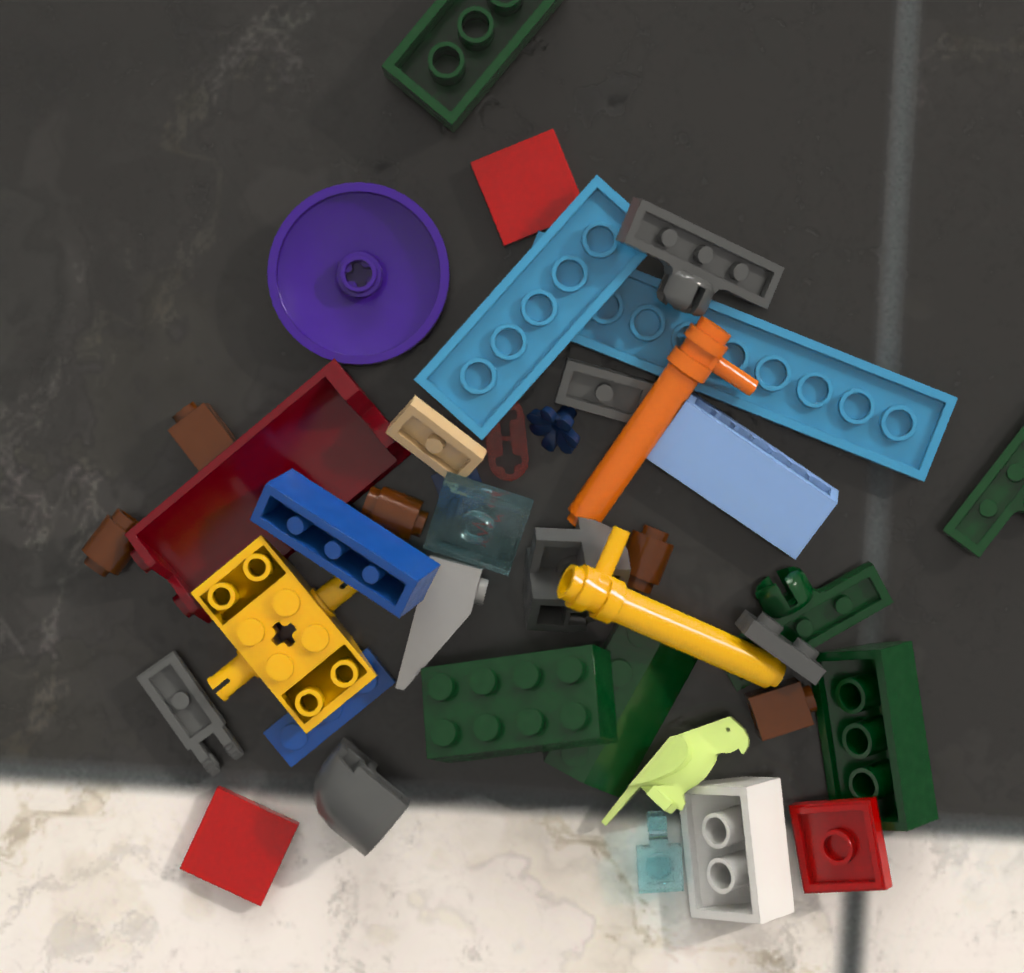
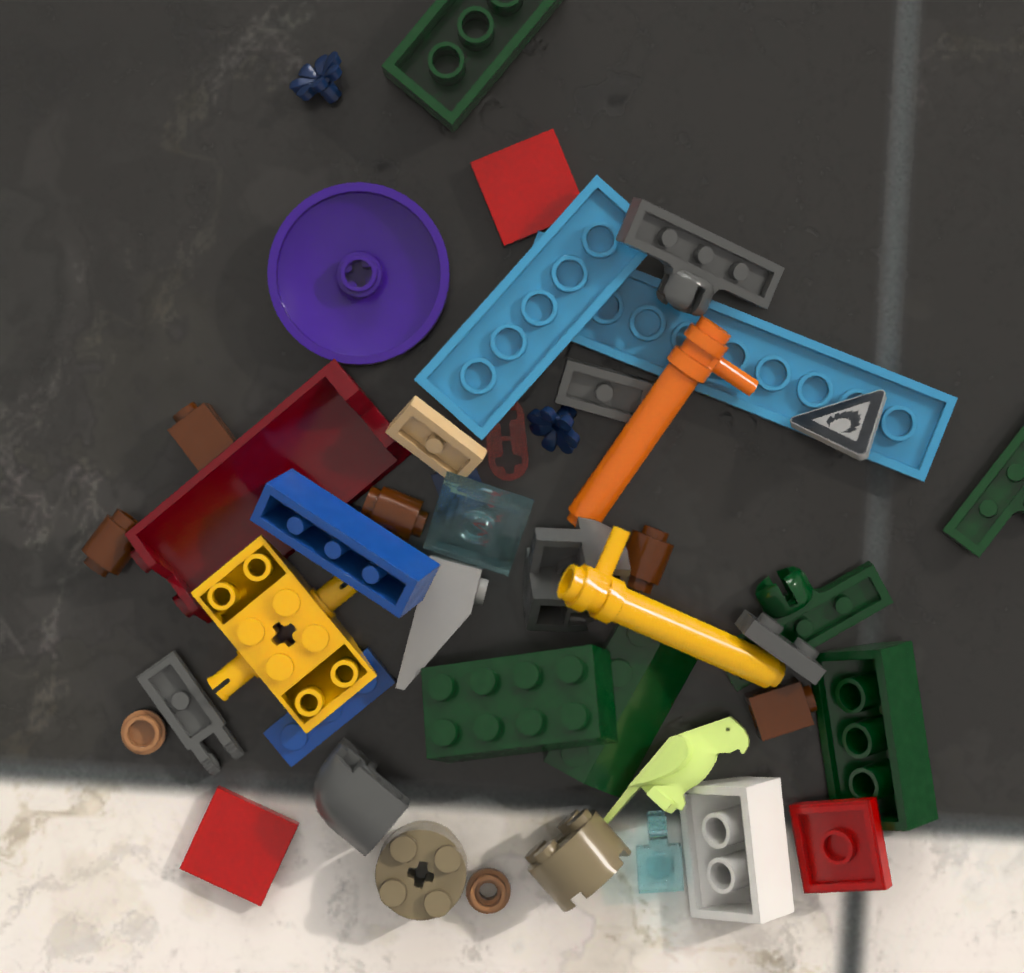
light blue brick [646,392,839,560] -> none
none -> medium nougat plate [121,709,167,755]
none -> dark blue plant [289,51,342,104]
none -> dark tan brick [375,820,467,920]
none -> medium nougat plate [466,868,511,914]
none -> dark tan brick [525,808,631,912]
none -> piece [790,390,887,461]

